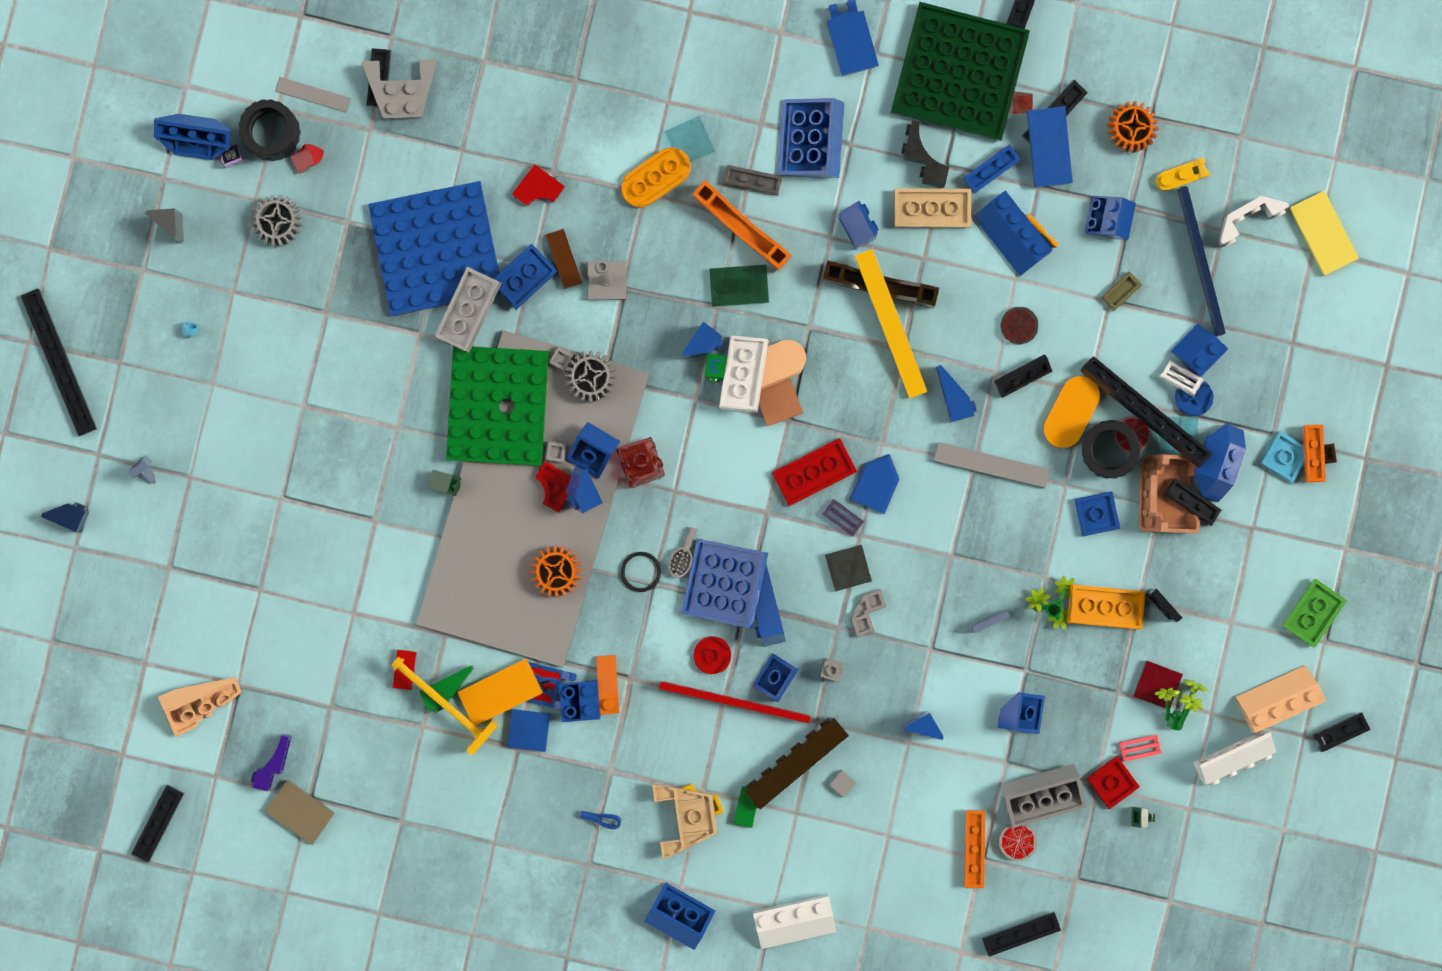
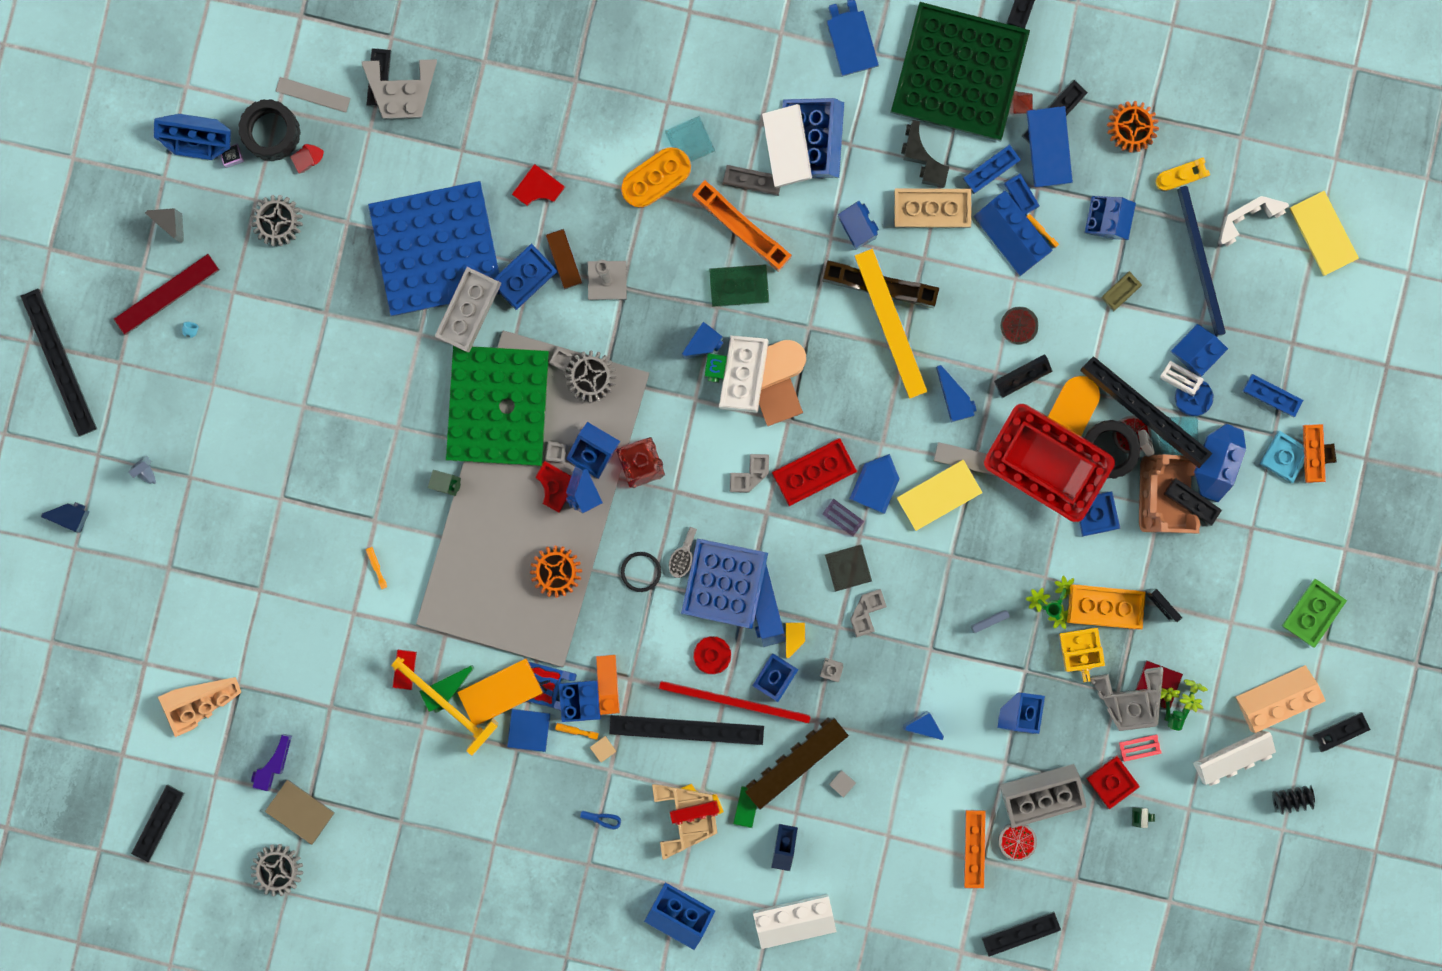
none -> dark red tile [114,254,220,335]
none -> light grey gear [251,844,303,897]
none -> light orange piece [365,547,387,589]
none -> light orange piece [555,723,599,739]
none -> tan tile [590,736,617,763]
none -> black plate [609,715,764,745]
none -> red piece [670,800,720,825]
none -> light grey tile [730,454,769,493]
none -> white tile [762,104,812,188]
none -> dark blue slope [771,824,798,871]
none -> yellow tile [786,622,805,658]
none -> light yellow tile [896,460,982,531]
none -> red wedge [984,403,1115,522]
none -> blue tile [1004,173,1040,215]
none -> yellow plate [1059,628,1105,683]
none -> light grey wing [1090,667,1163,731]
none -> light grey tile [1138,430,1154,457]
none -> blue plate [1242,374,1304,418]
none -> black piece [1272,785,1315,815]

